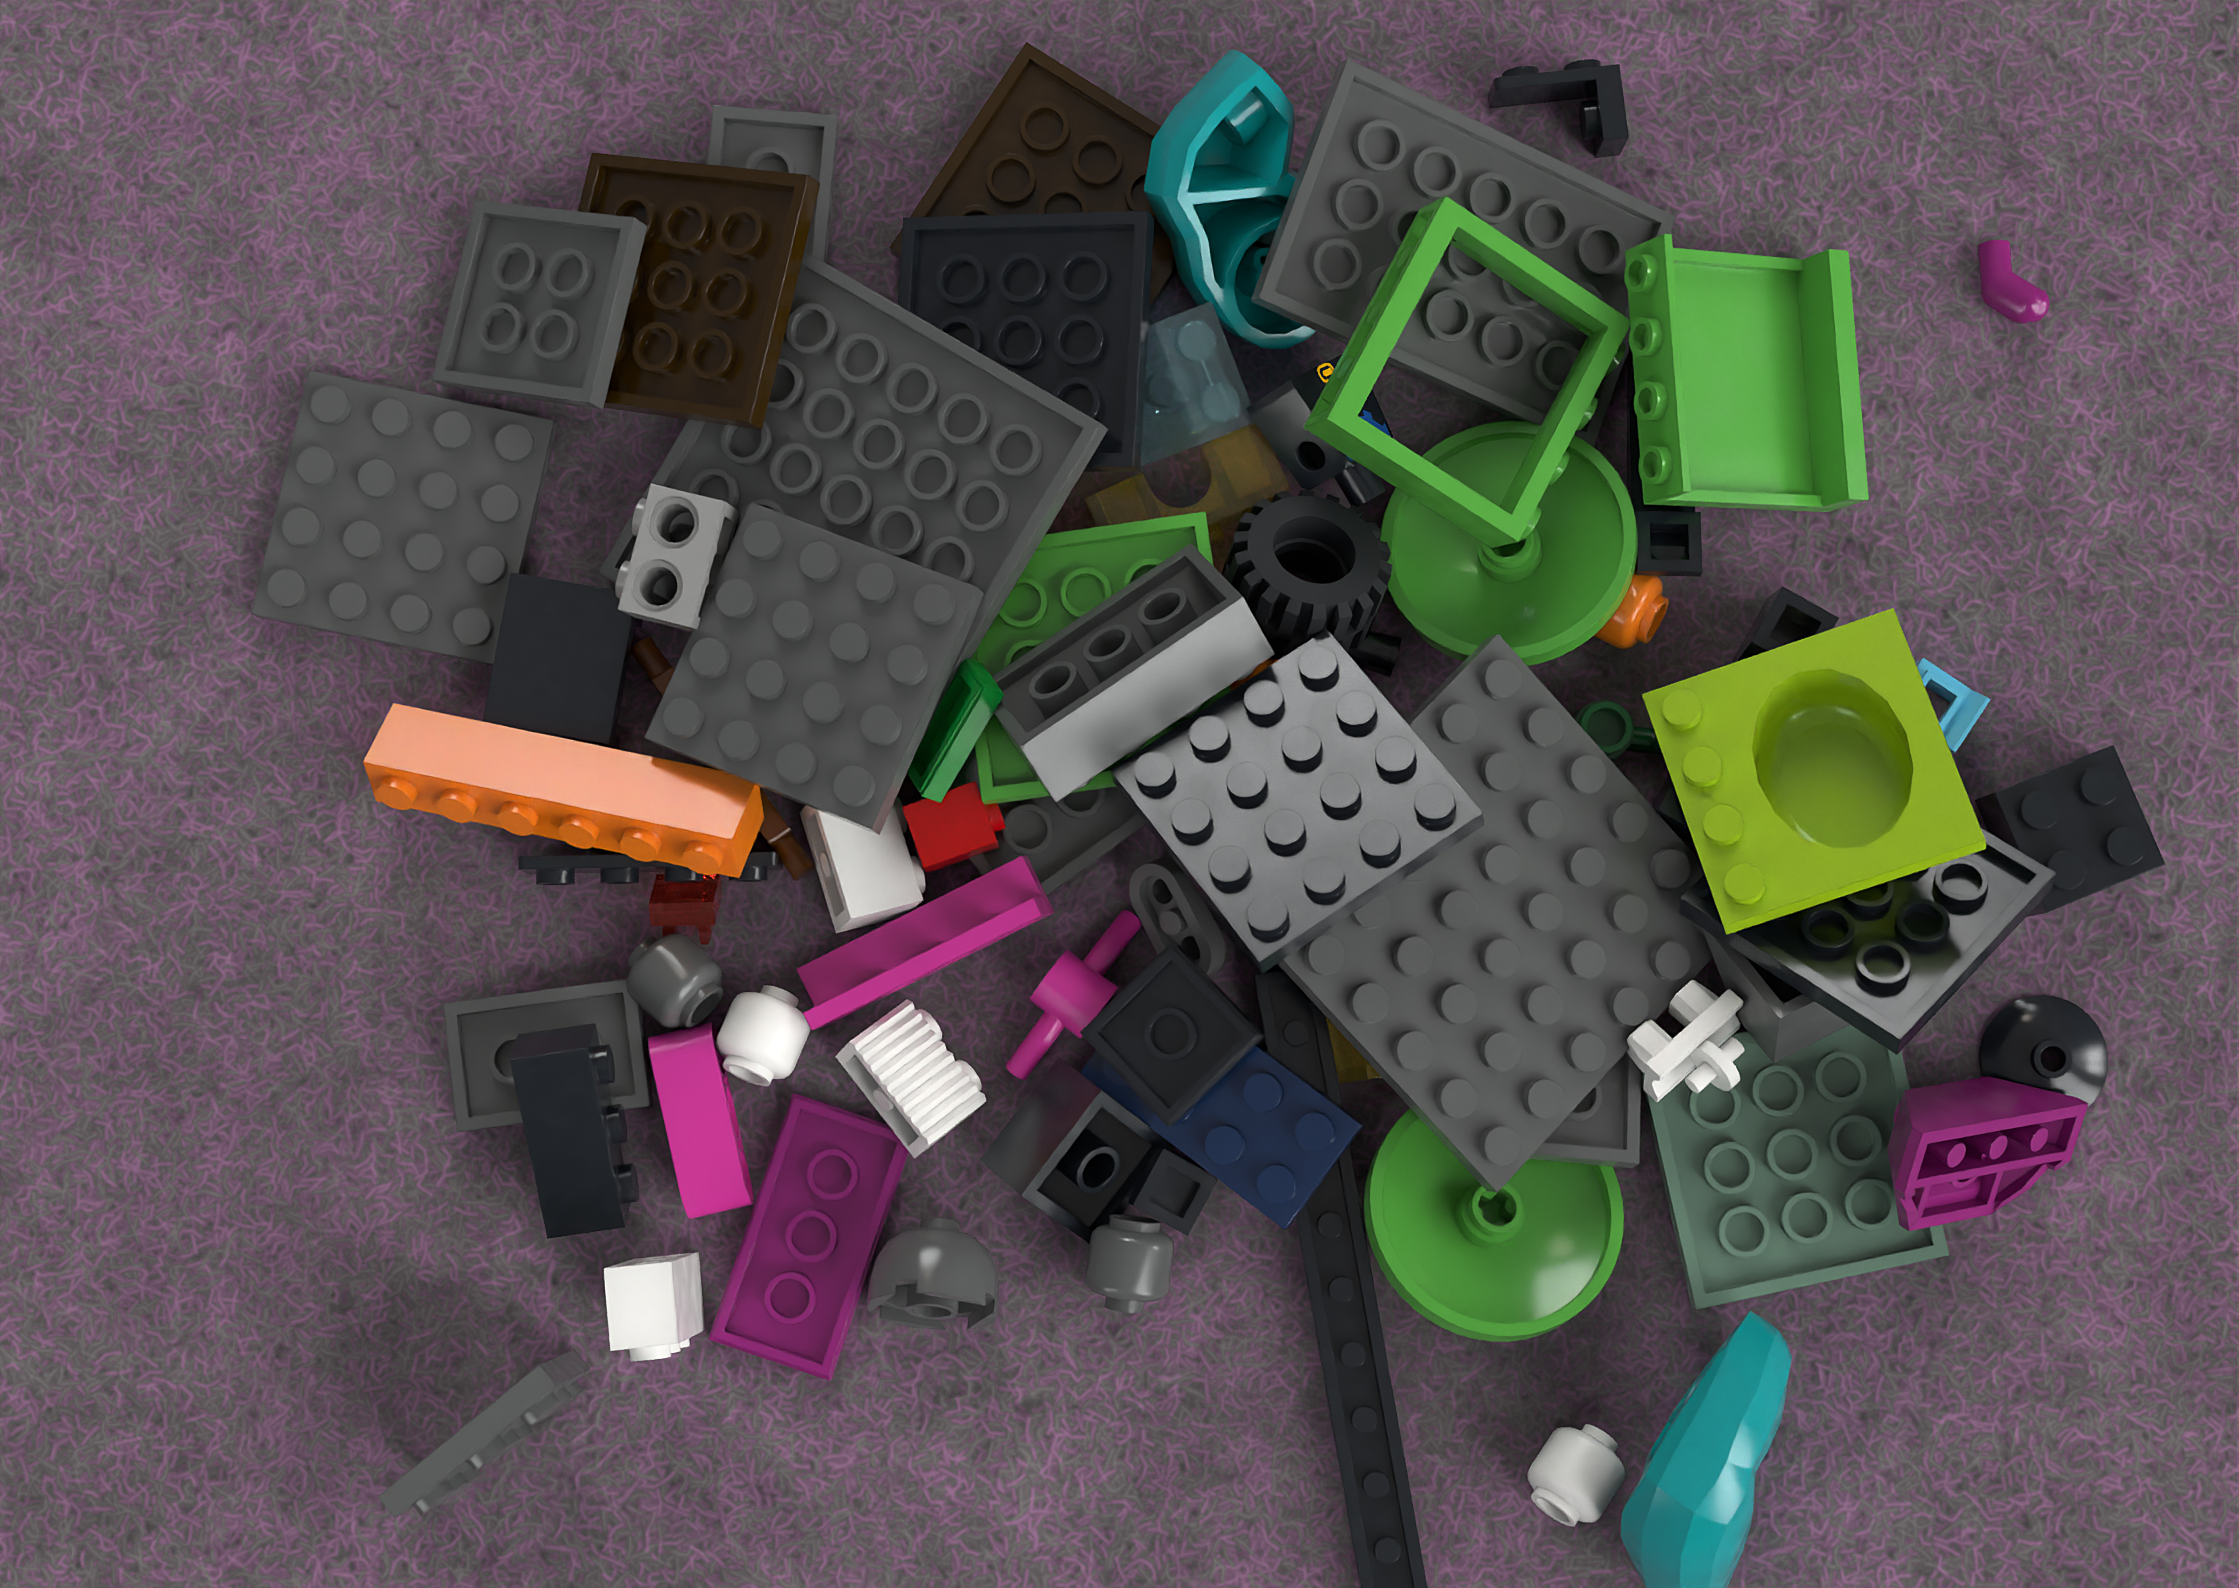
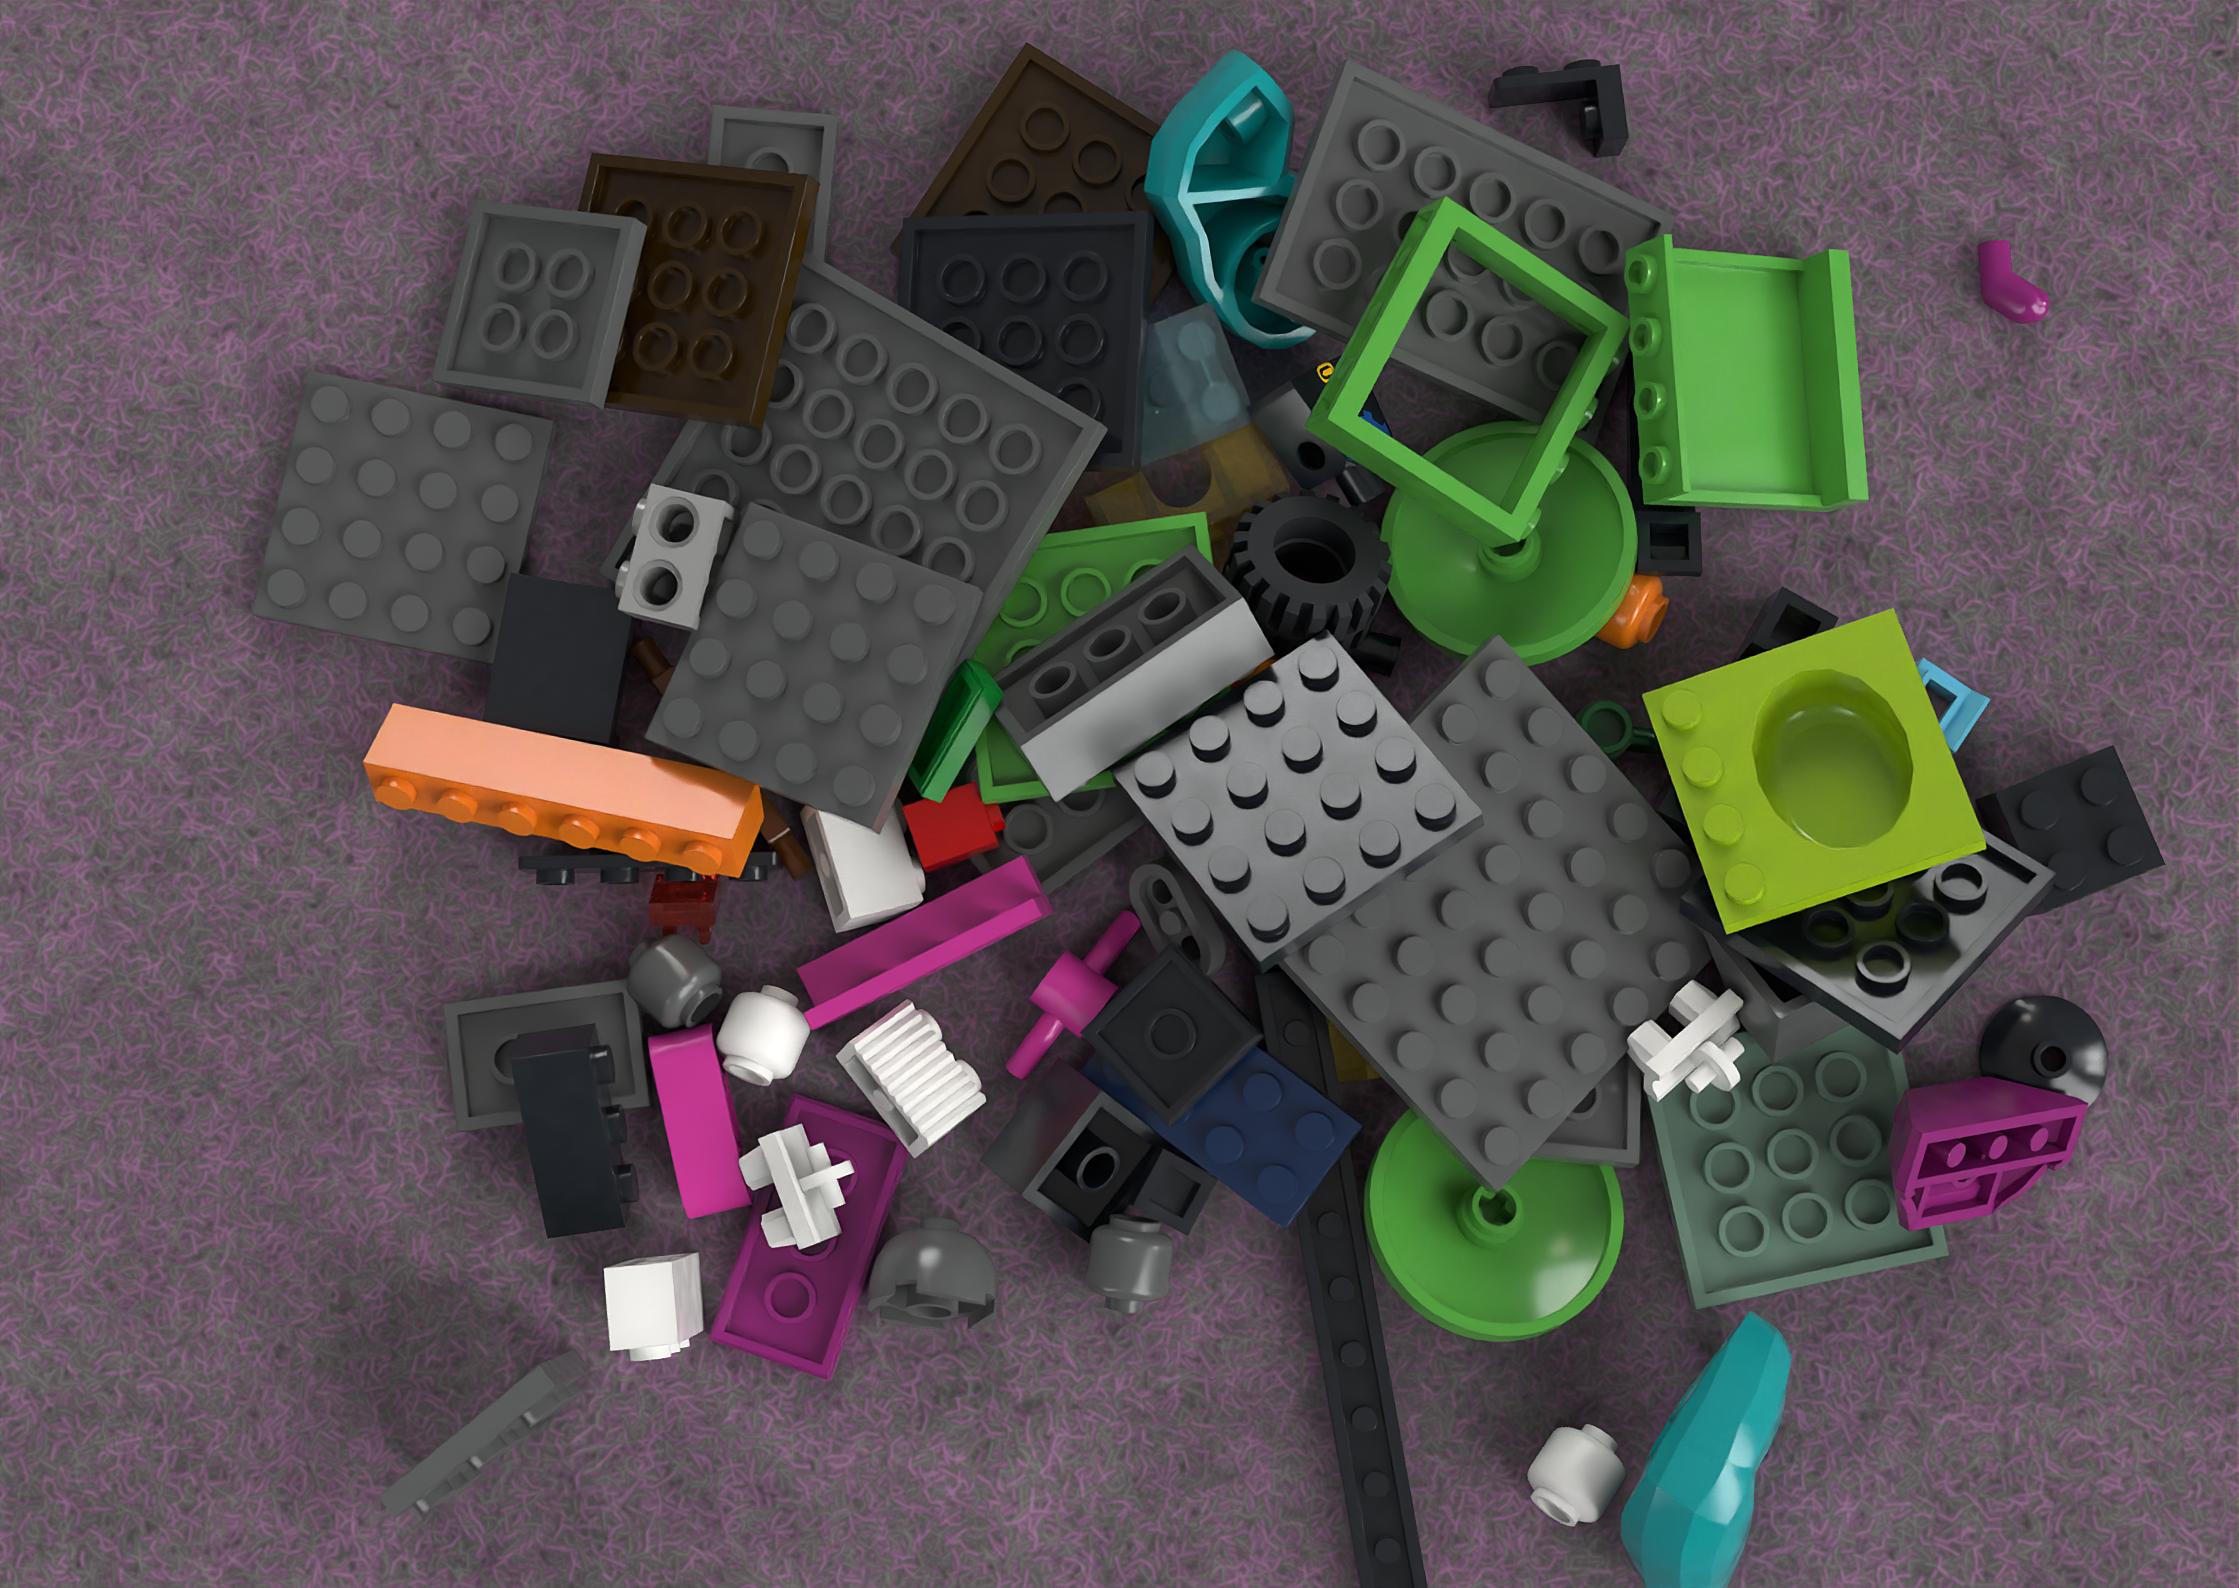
none -> white hips [739,1124,854,1250]

